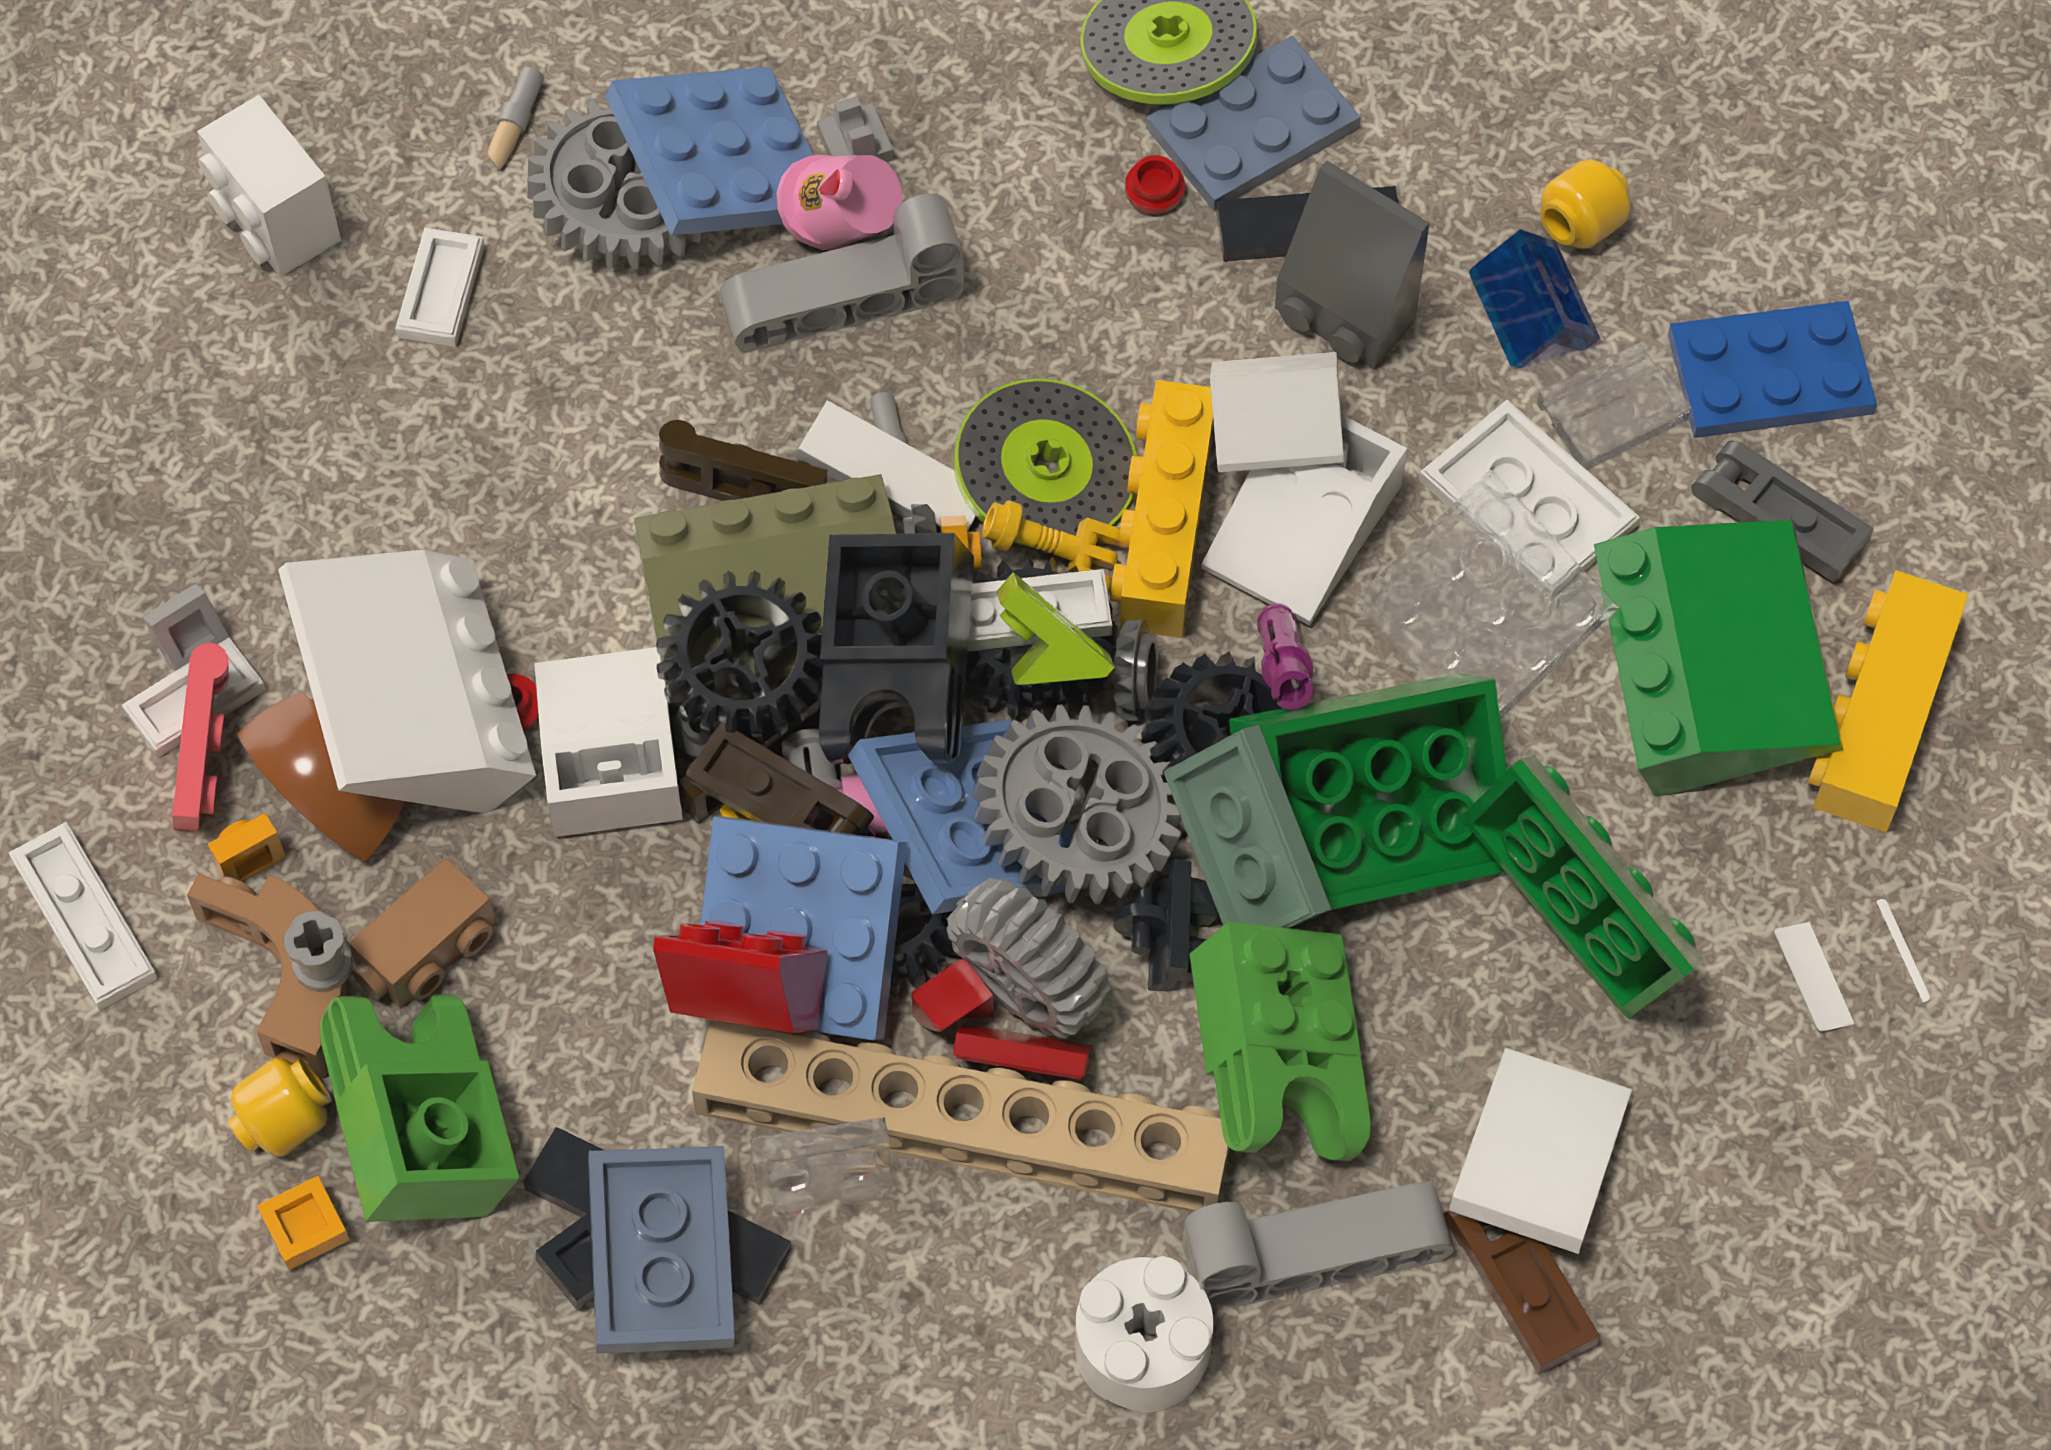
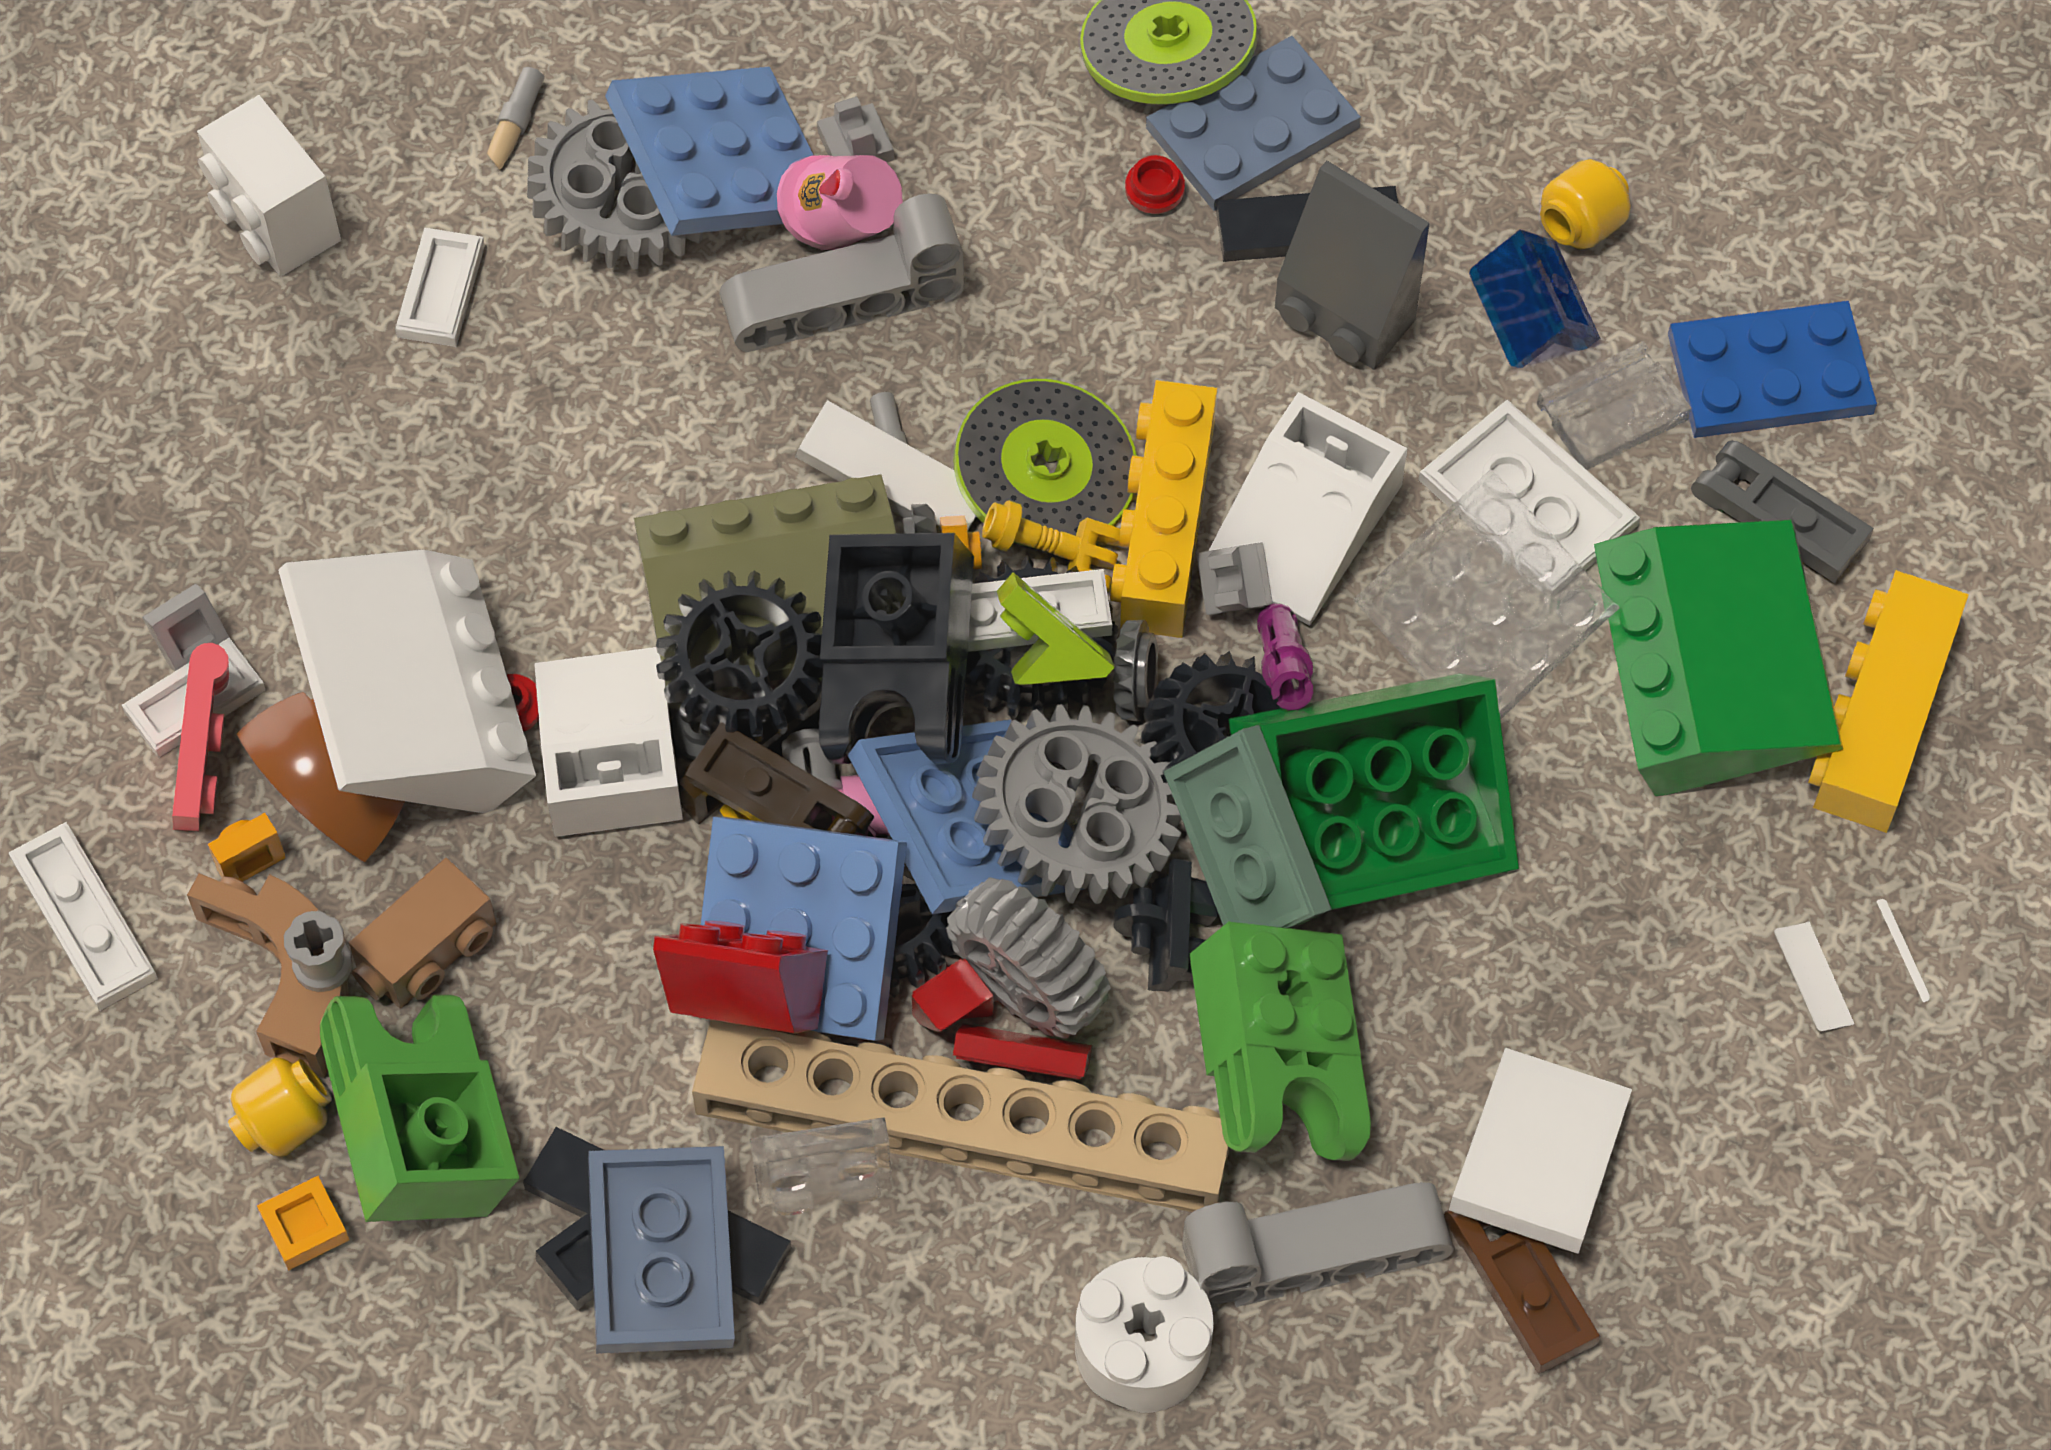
dark brown plate [659,420,828,501] -> none
white slope [1210,352,1344,472] -> none
green slope [1461,755,1703,1019] -> none
none -> light grey tile [1196,542,1273,615]

